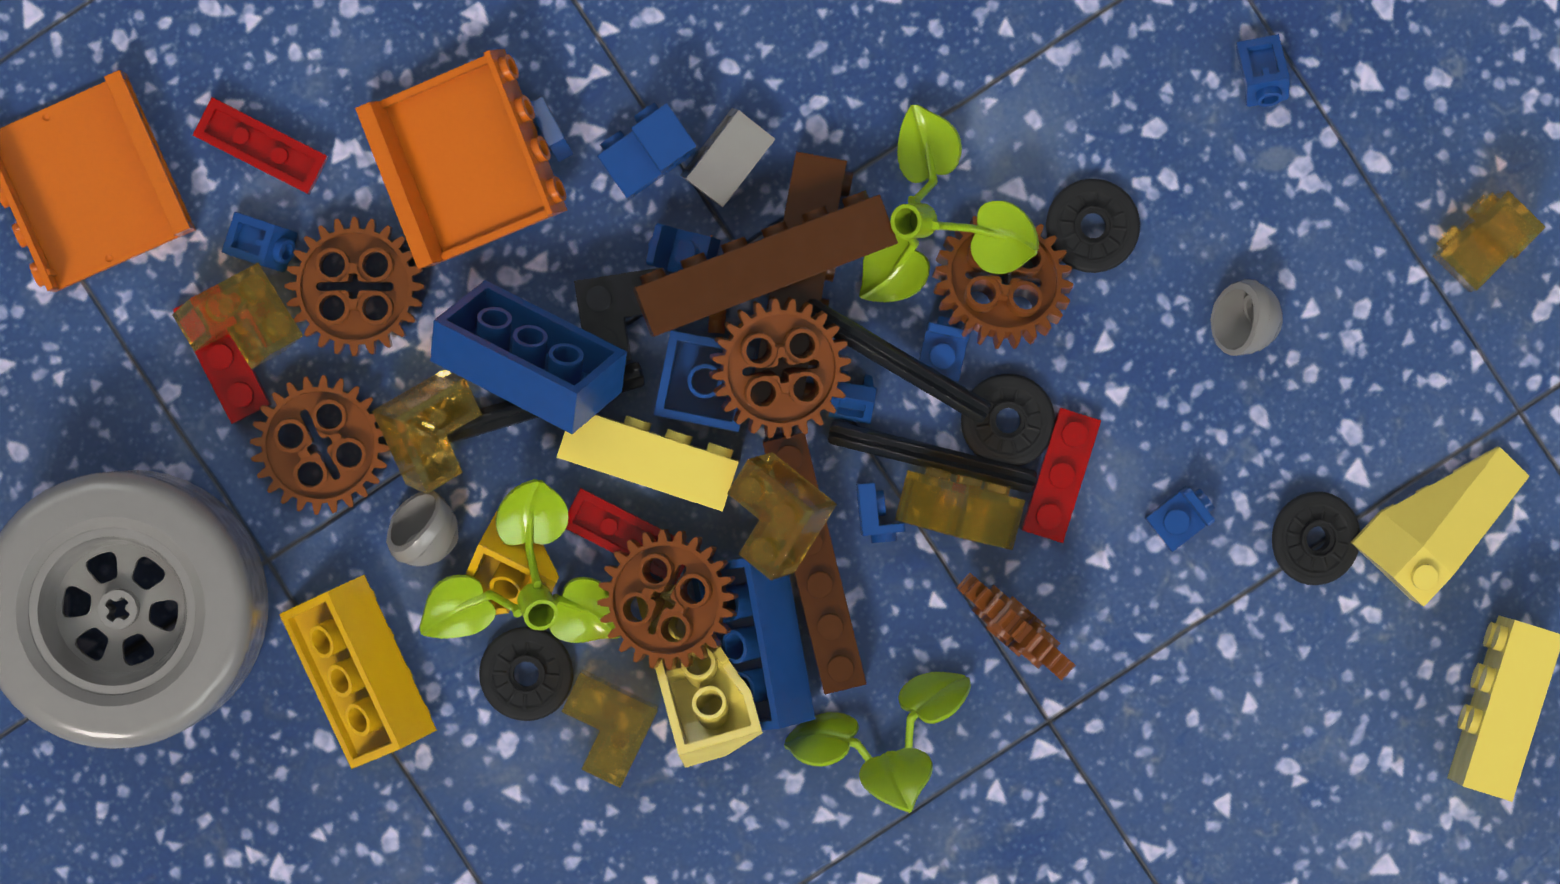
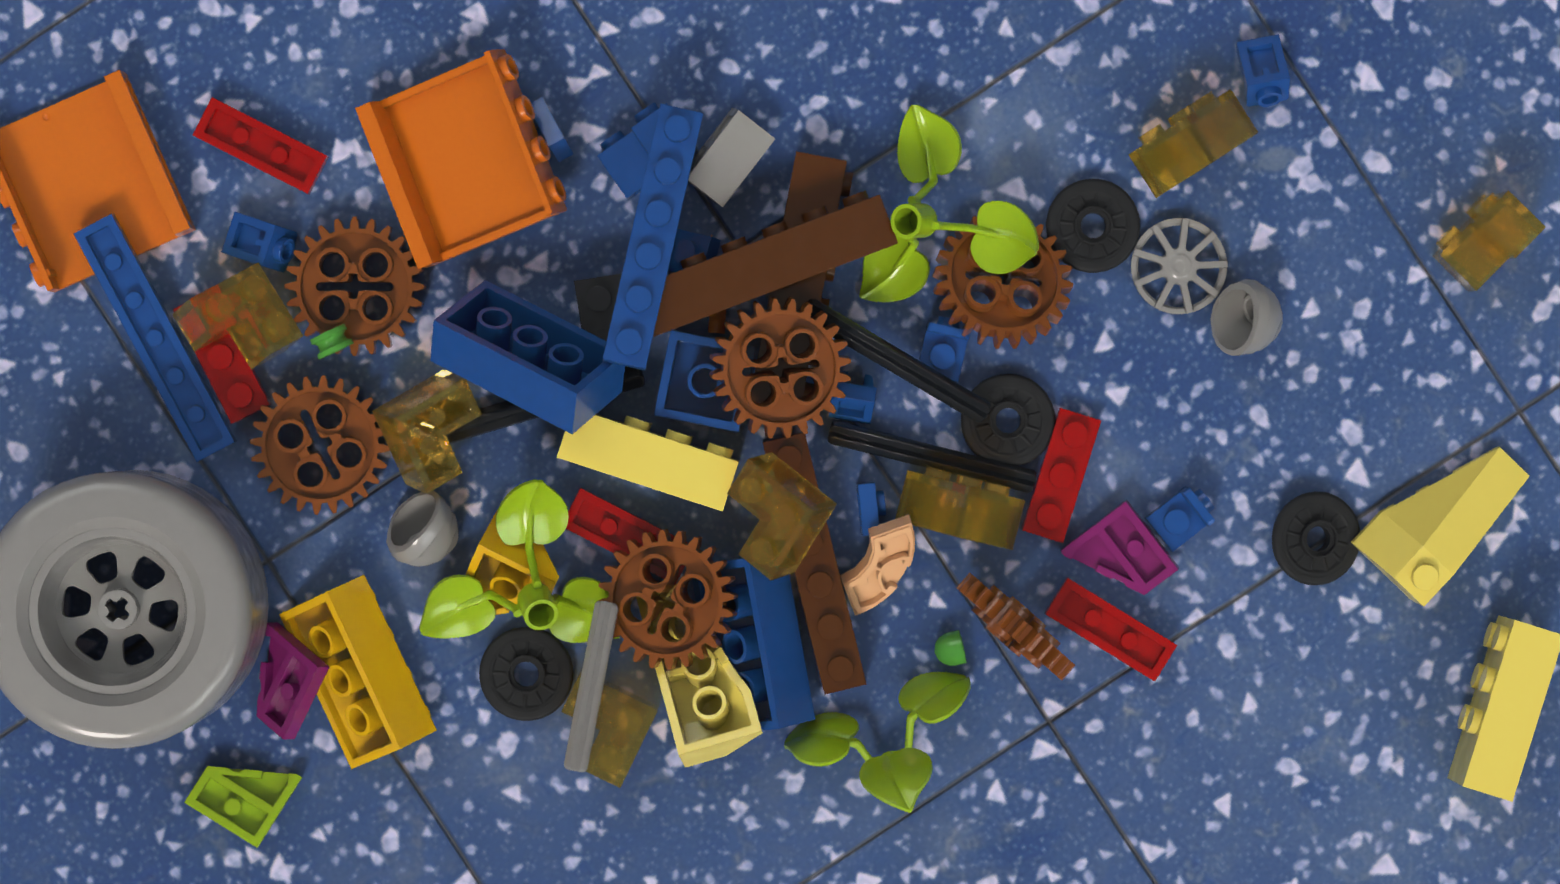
none -> blue plate [74,214,237,462]
none -> lime wing [184,766,302,848]
none -> magenta wing [256,622,329,740]
none -> bright green bush [310,324,354,360]
none -> light grey axle [564,601,618,772]
none -> blue plate [602,104,703,370]
none -> light nougat tile [840,514,915,616]
none -> bright green hinge [934,630,967,666]
none -> red plate [1044,577,1177,681]
none -> magenta wing [1061,500,1179,595]
none -> clear yellow brick [1128,89,1258,198]
none -> light grey wheel [1131,218,1228,314]

